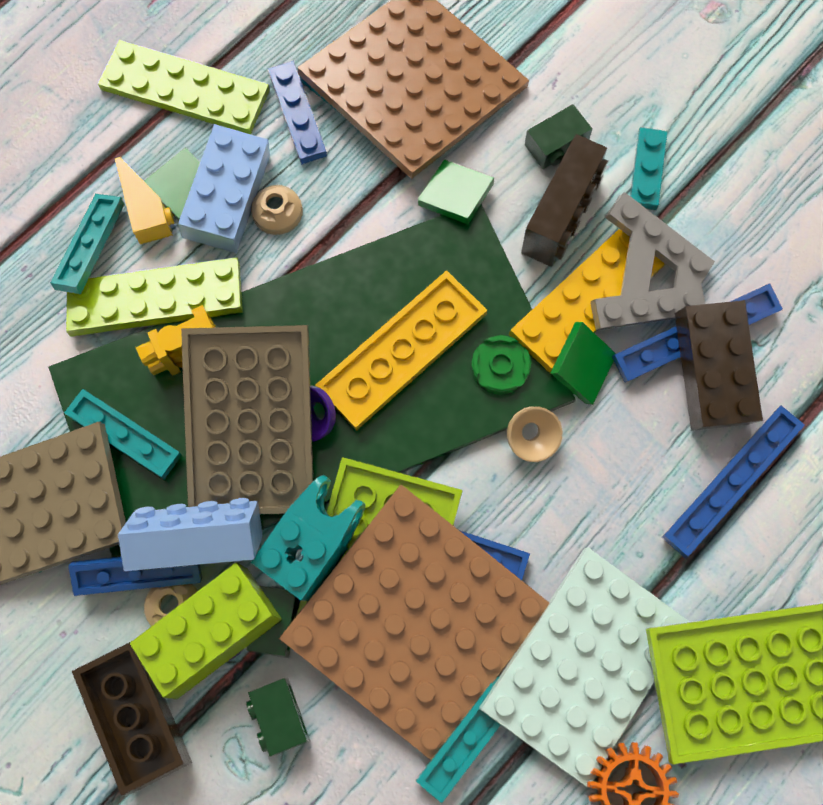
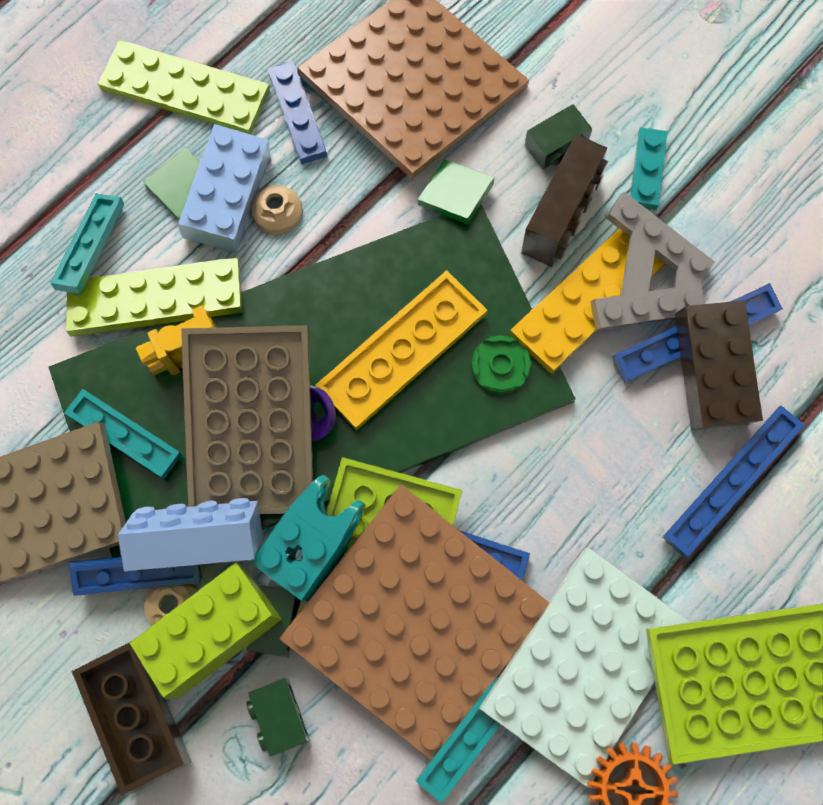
yellow slope [115,157,175,245] -> none
tan piece [507,407,563,462] -> none
green tile [550,322,616,405] -> none

